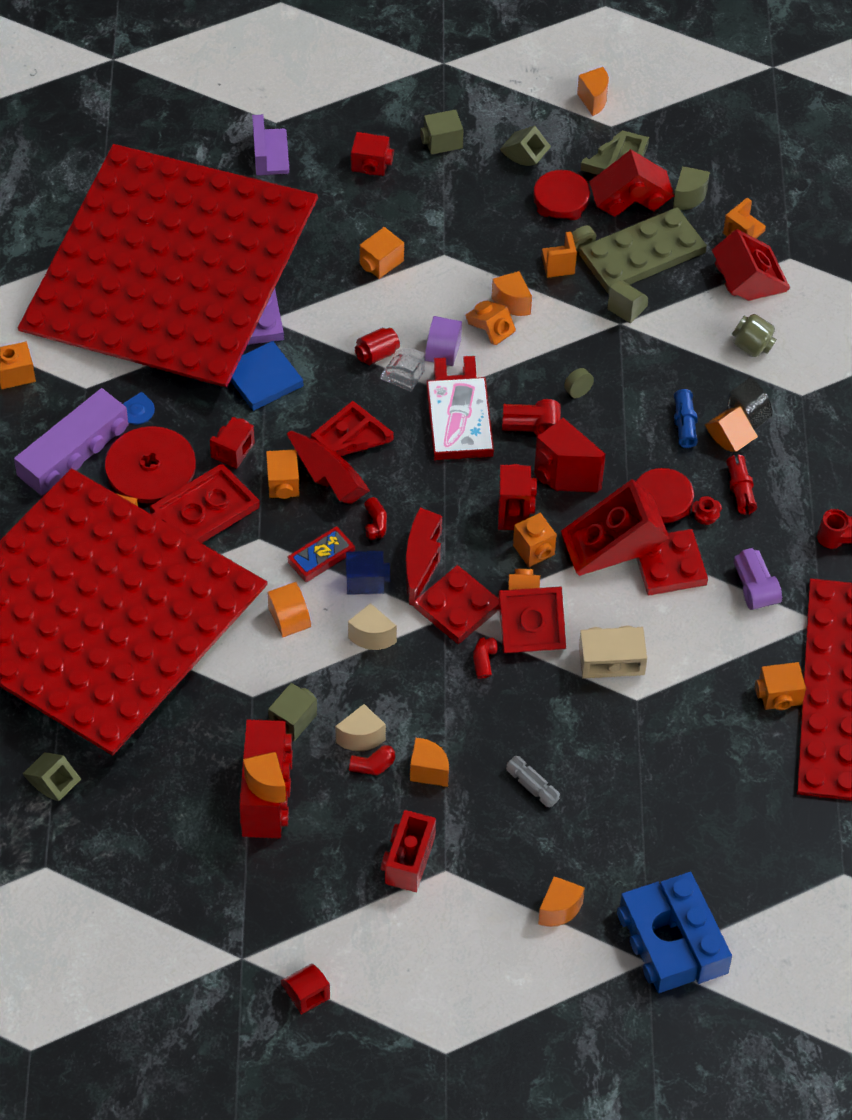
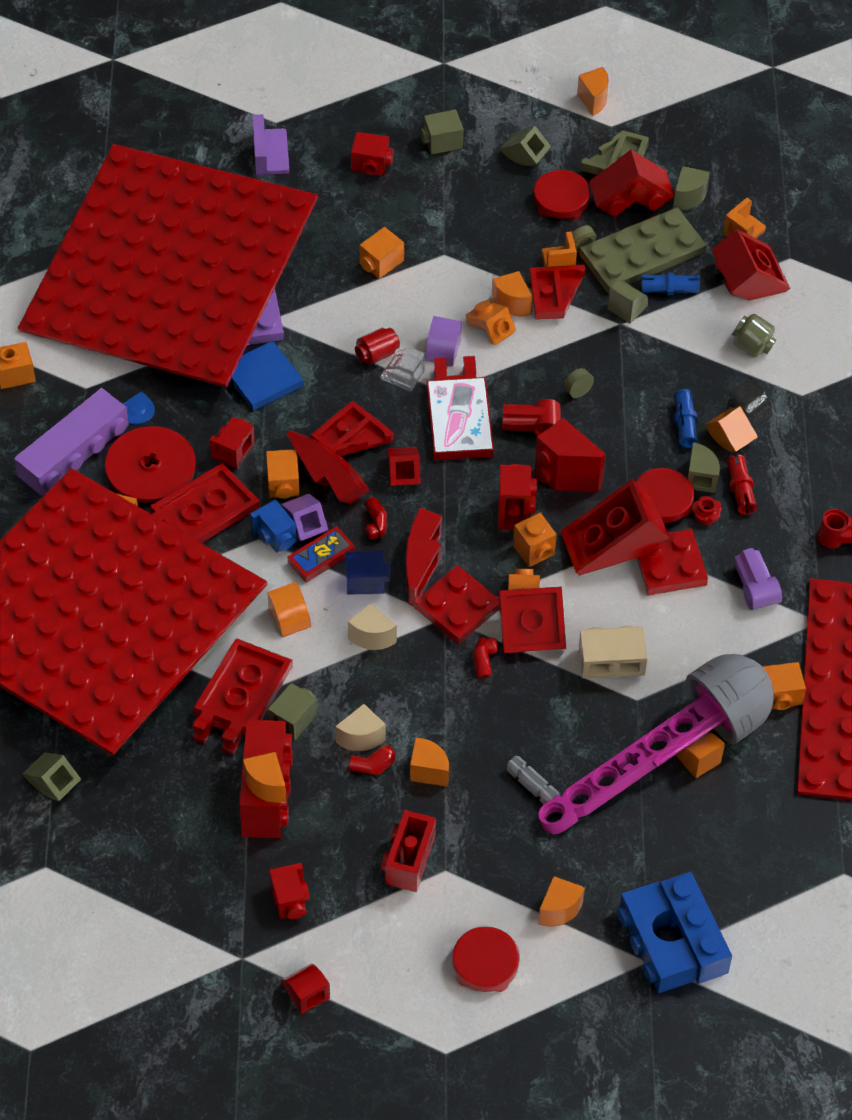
none -> red tile [193,638,293,756]
none -> blue brick [250,499,297,553]
none -> red brick [269,862,310,919]
none -> medium lavender brick [281,494,328,541]
none -> red brick [387,447,421,486]
none -> red tile [452,927,520,992]
none -> red wing [529,265,585,320]
none -> piece [539,654,774,834]
none -> blue pin [641,273,700,295]
none -> orange brick [676,732,725,779]
none -> olive brick [688,442,720,493]

